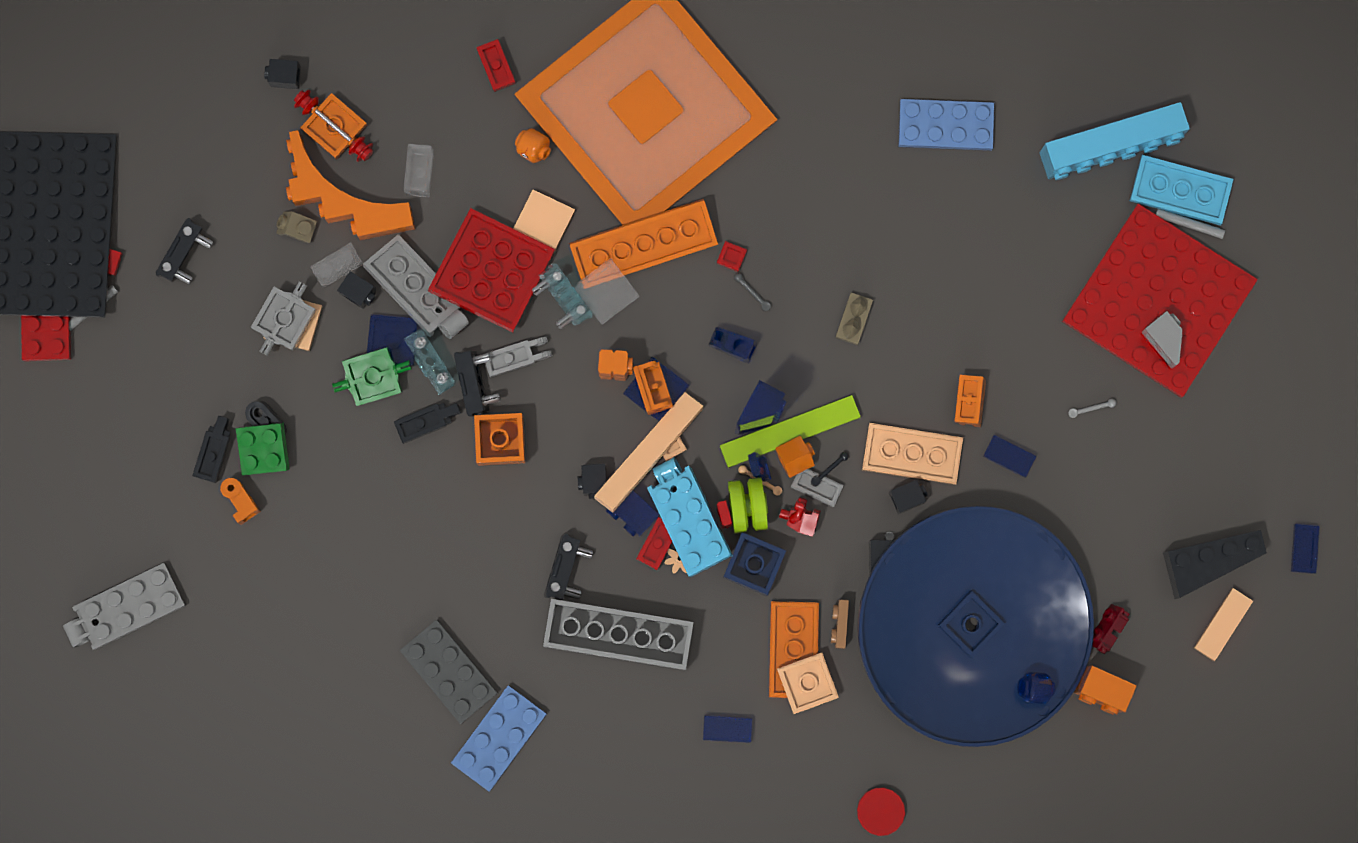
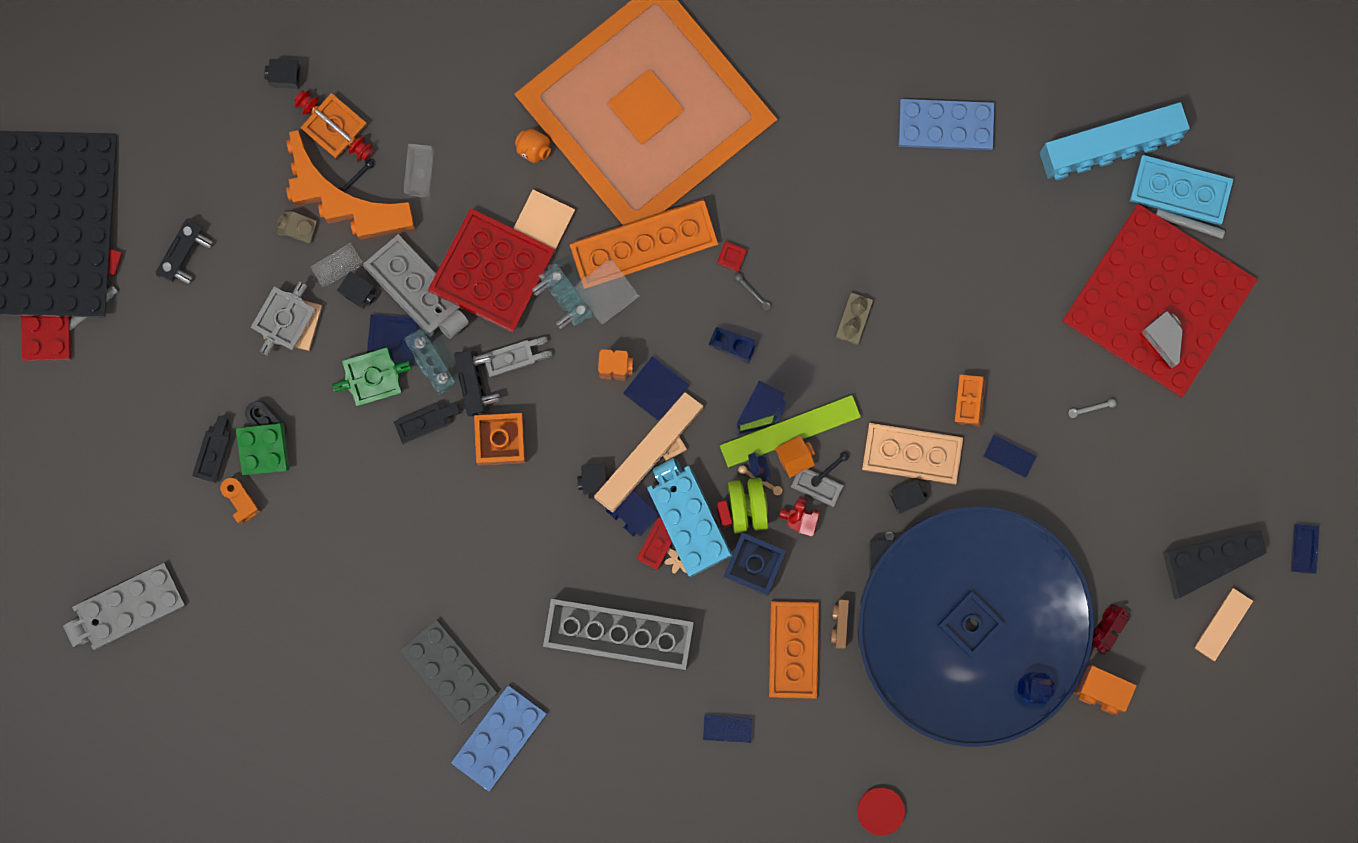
red plate [476,39,516,92] -> none
black piece [544,534,593,600] -> none
orange hinge [633,361,673,415] -> none
light nougat tile [777,653,839,714] -> none
none -> black hinge [338,159,374,193]

